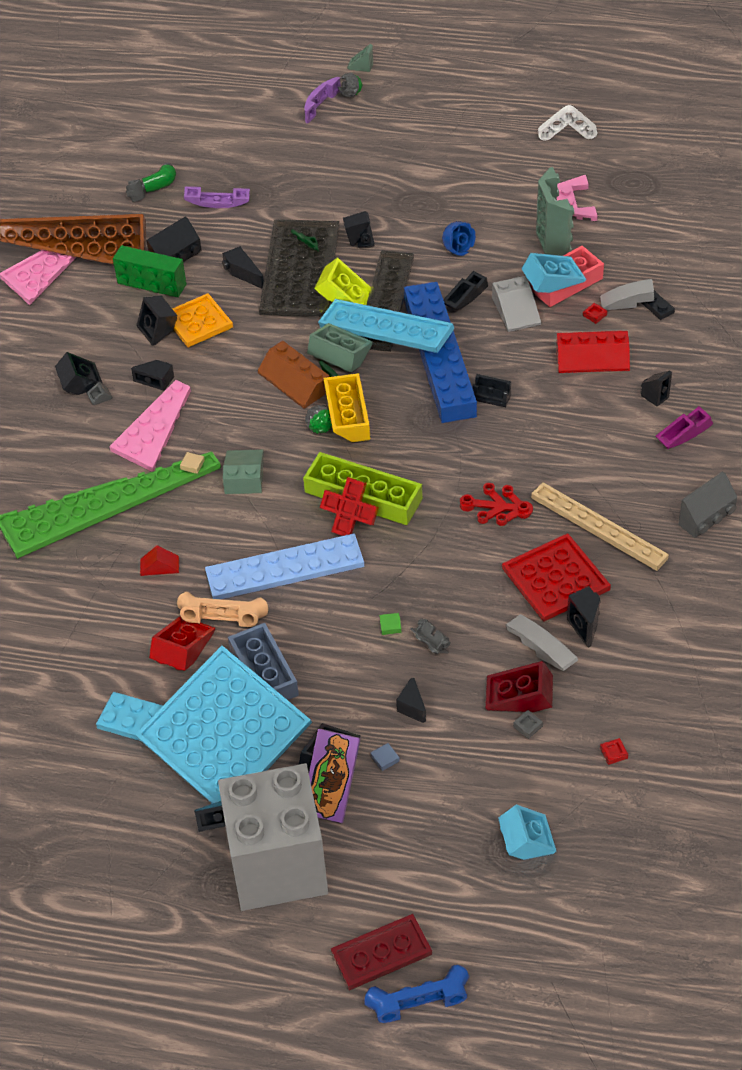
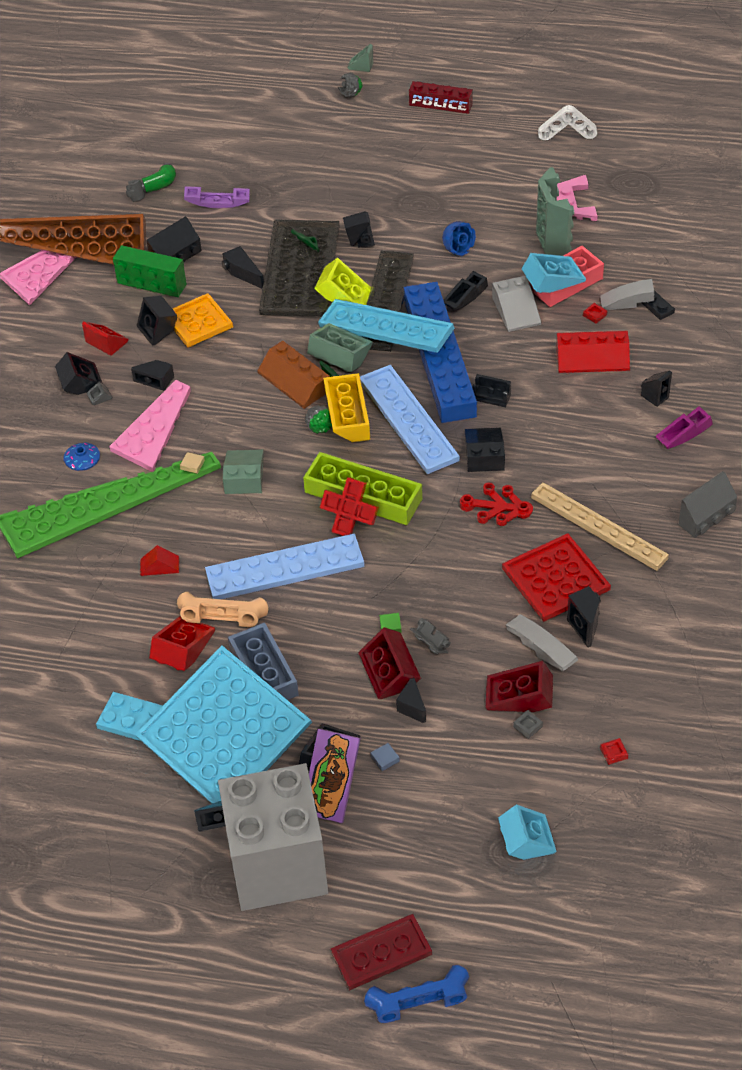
medium lavender slope [305,77,341,123] -> none
none -> blue dish [64,443,100,471]
none -> red slope [82,321,129,356]
none -> dark red slope [358,627,421,699]
none -> light blue plate [360,365,460,474]
none -> dark red brick [409,81,473,114]
none -> black slope [465,427,505,472]

